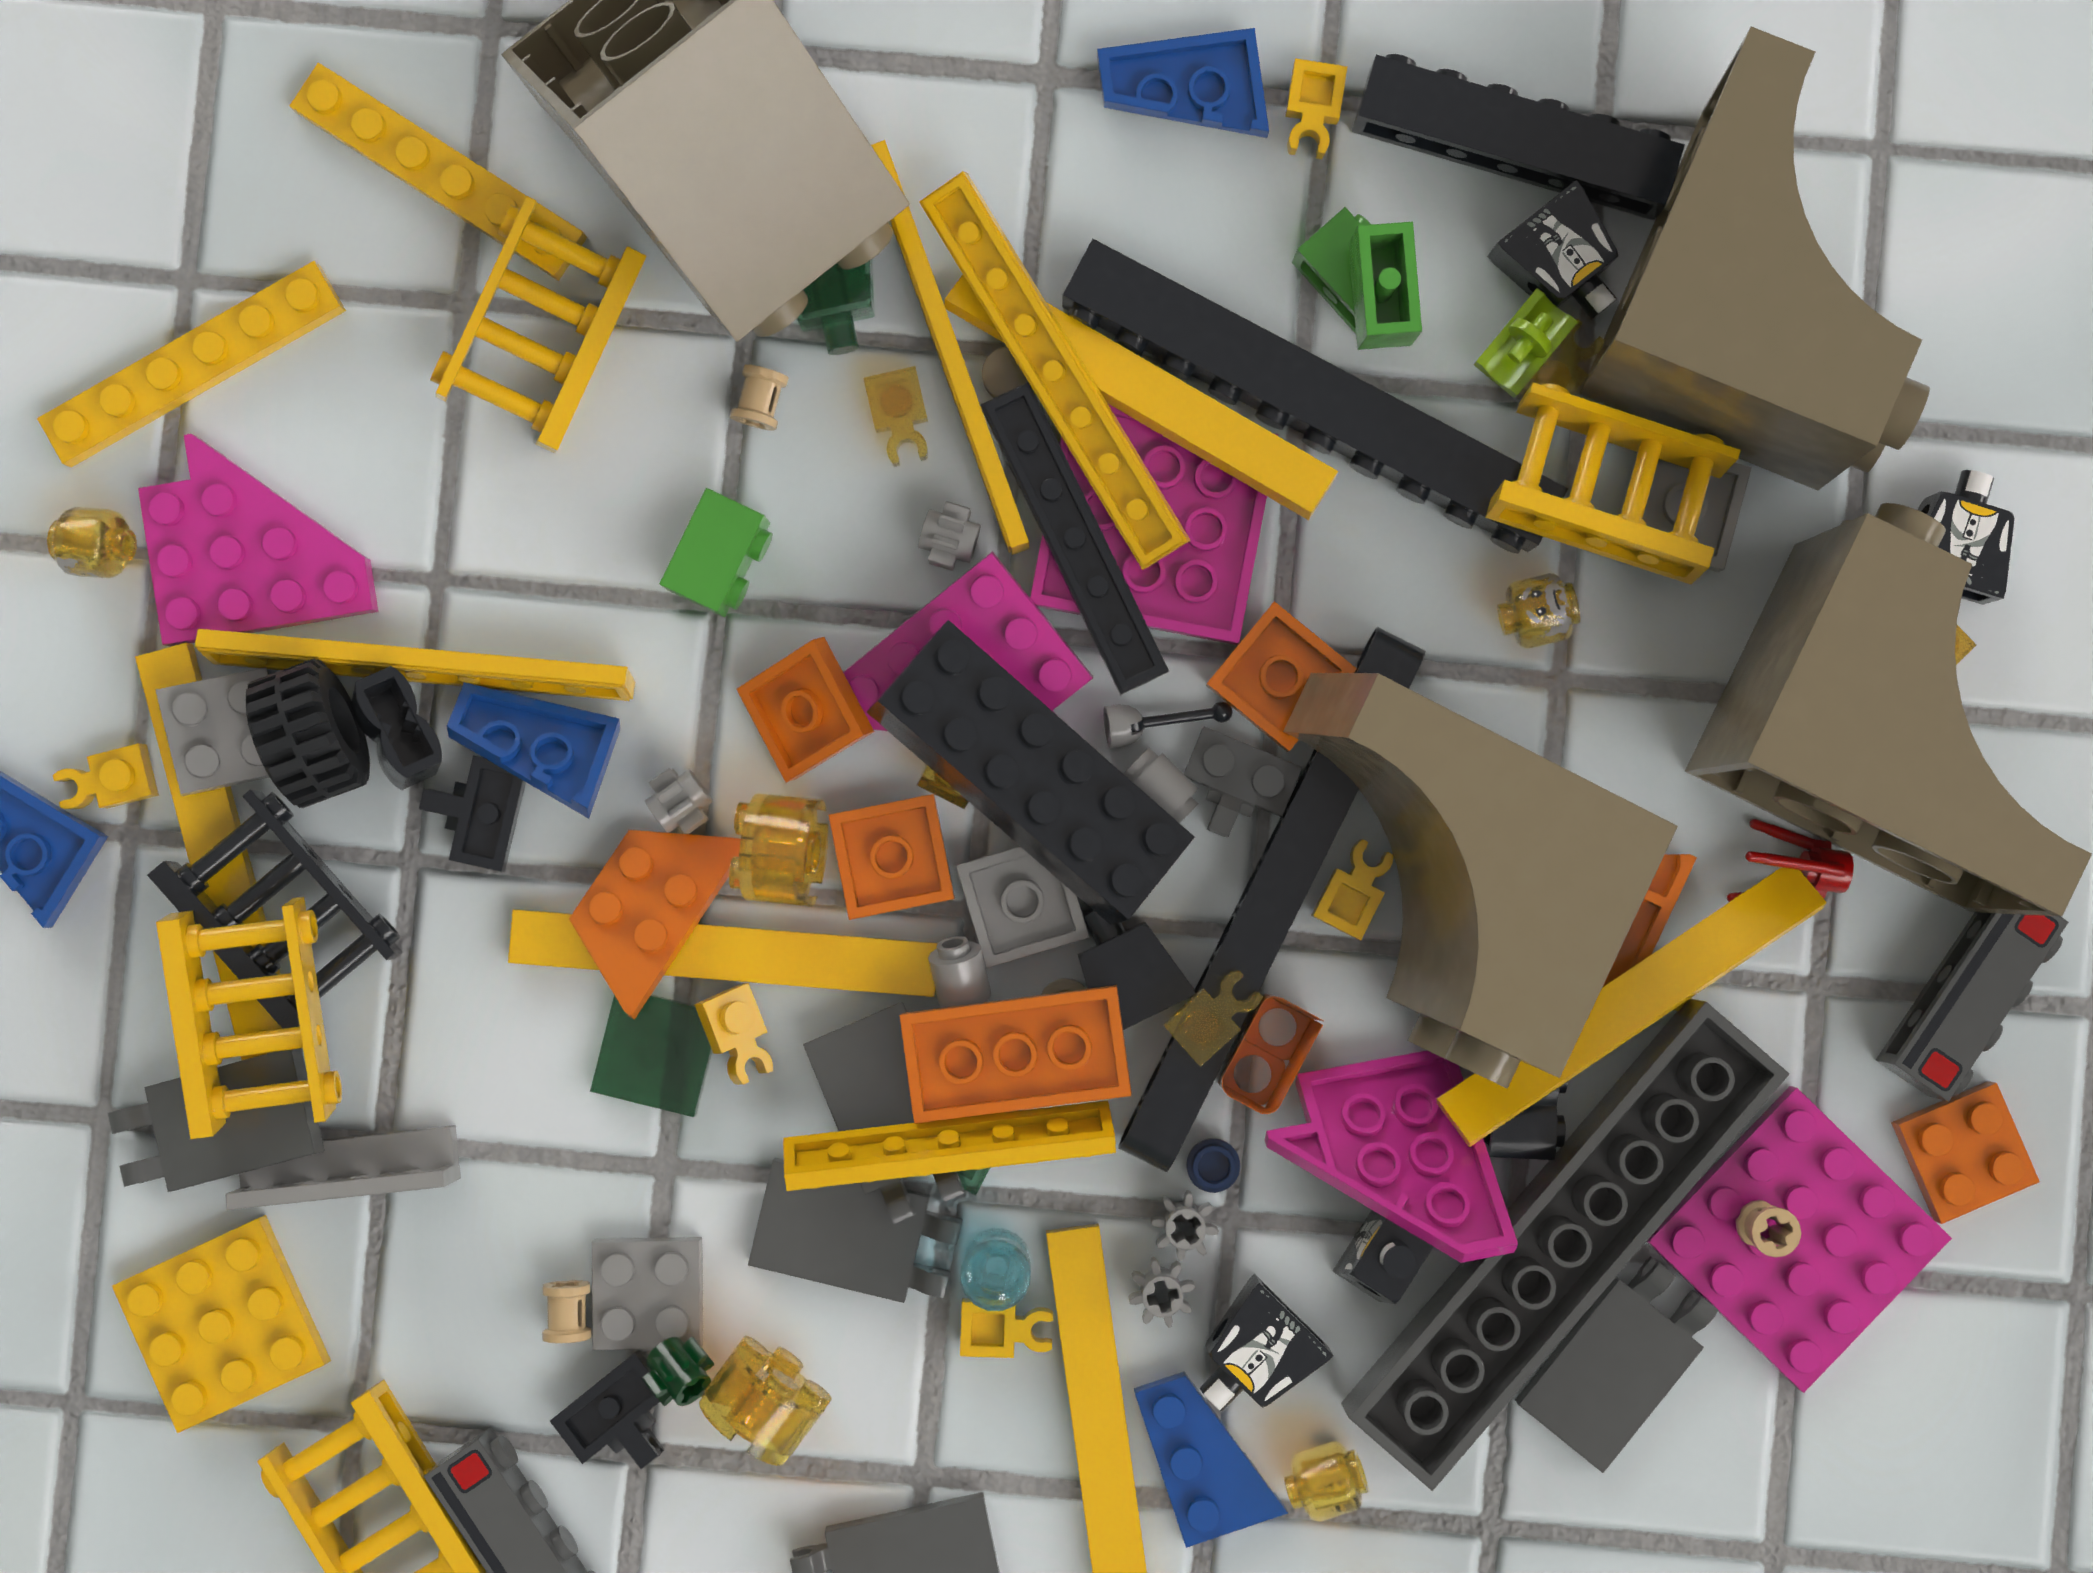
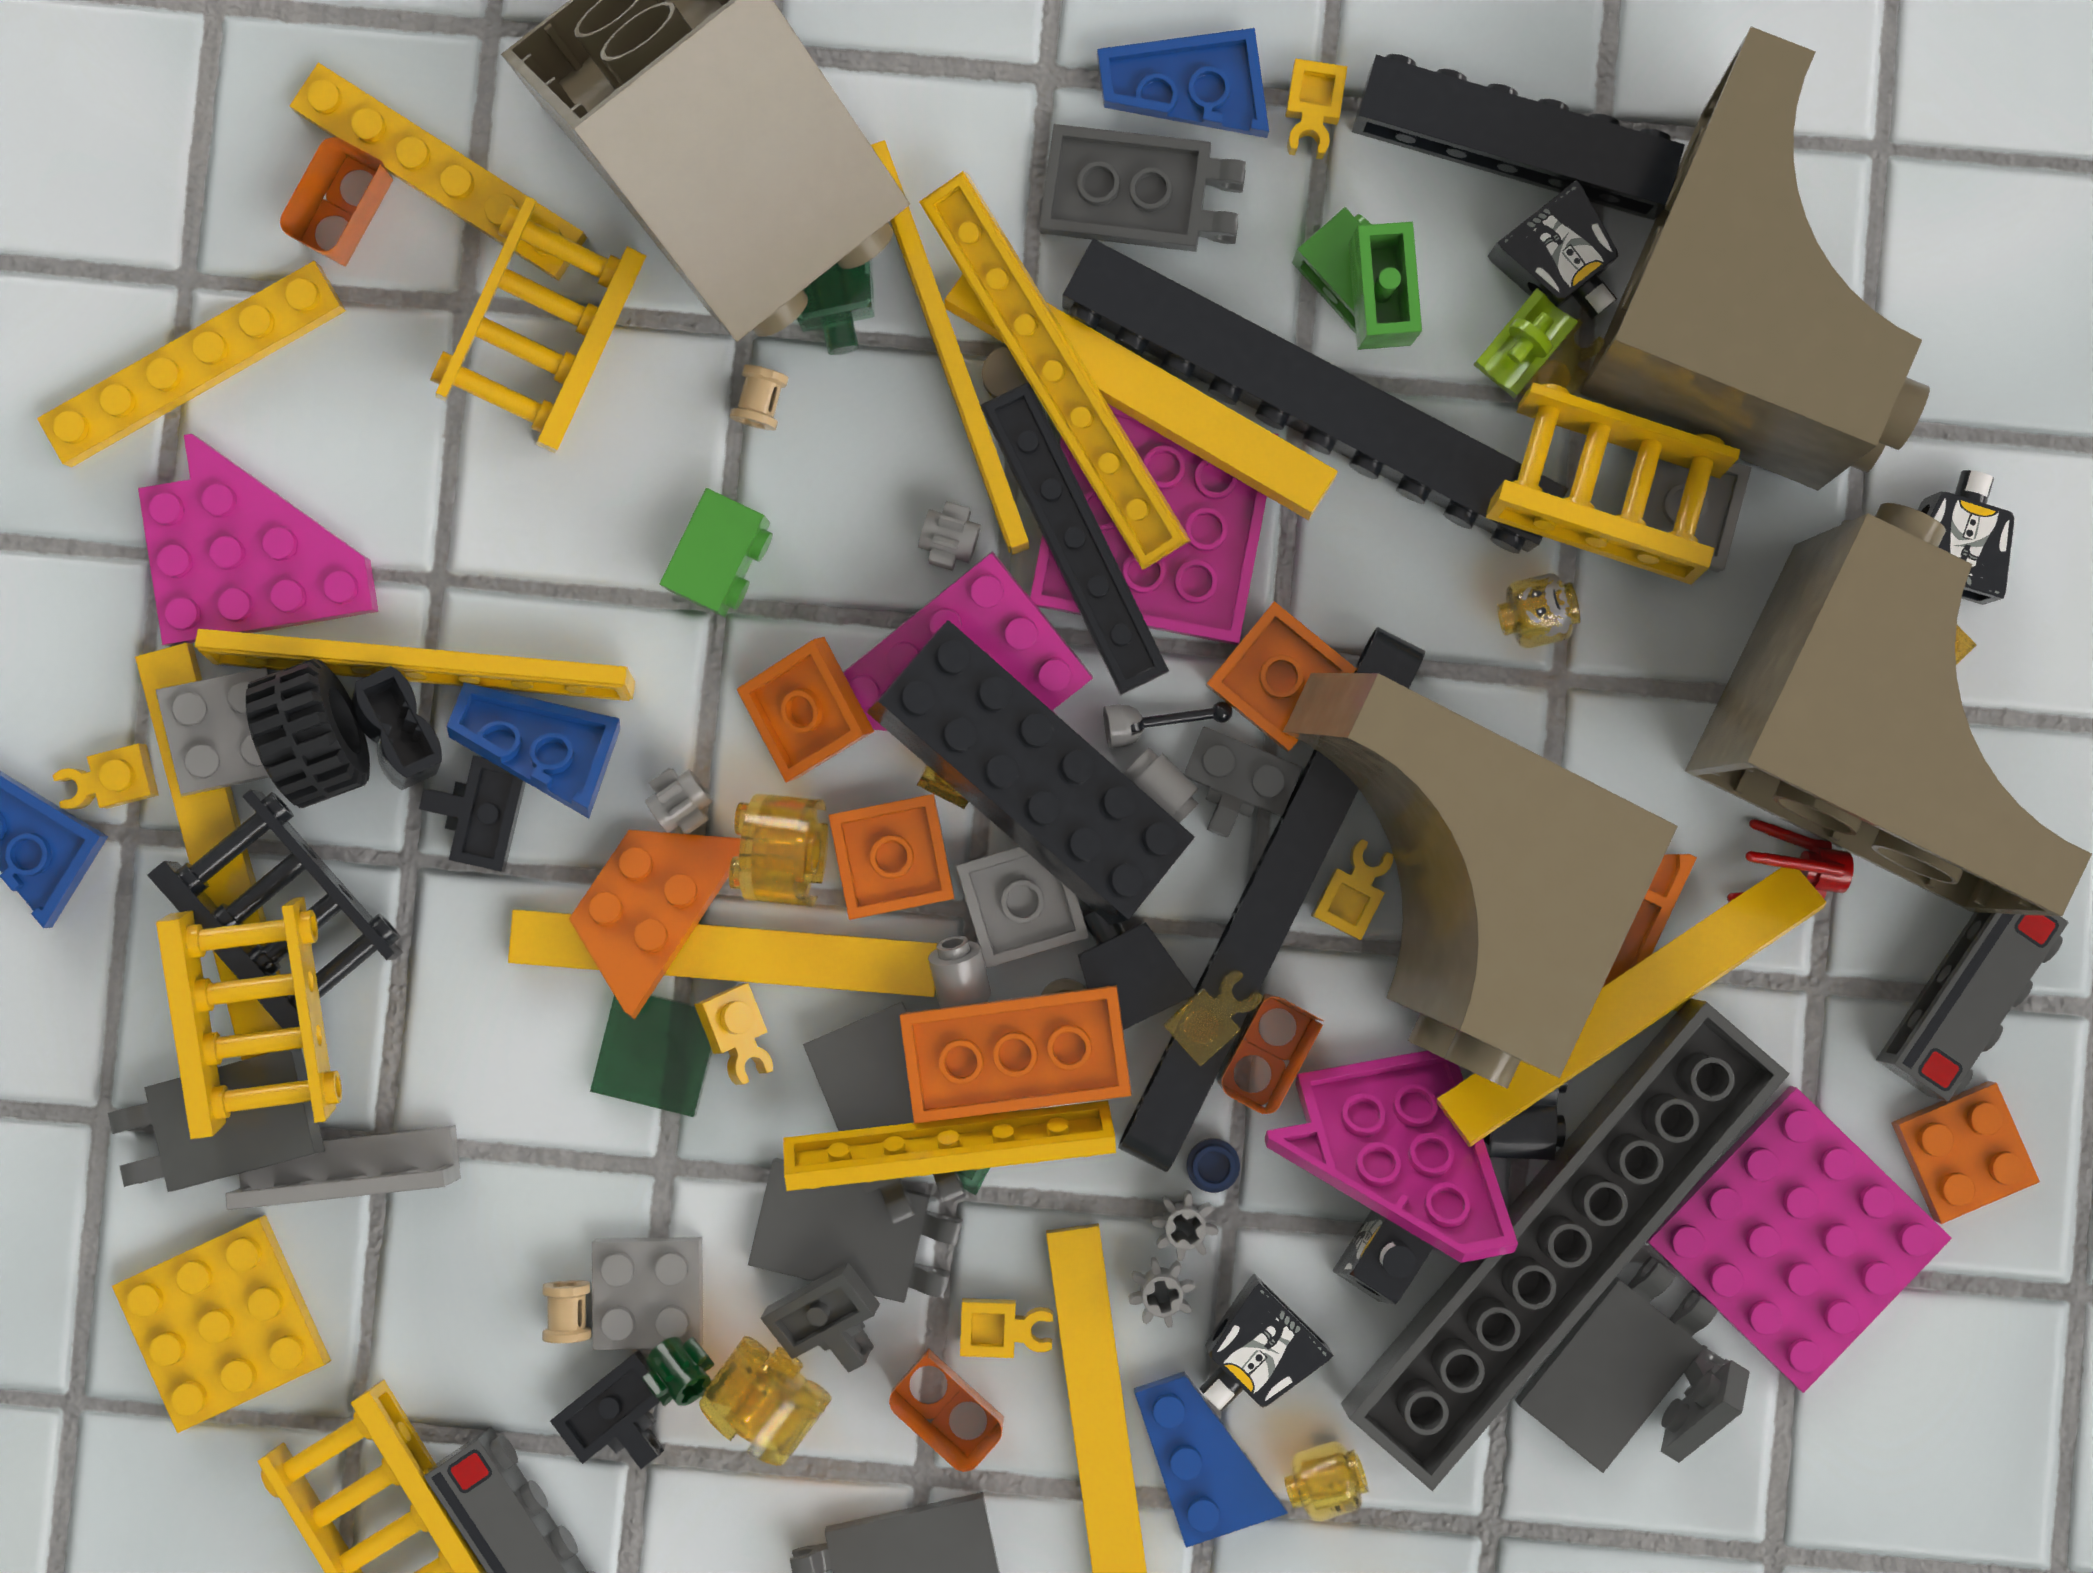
clear yellow head [47,507,137,579] -> none
clear yellow plate [863,366,928,467] -> none
clear light blue wheel [960,1228,1031,1311] -> none
tan bush [1736,1200,1801,1258] -> none
none -> orange piece [280,137,393,267]
none -> dark grey hinge [760,1263,880,1373]
none -> orange piece [889,1349,1004,1472]
none -> dark grey tile [1039,124,1246,252]
none -> dark grey hinge [1660,1345,1750,1463]

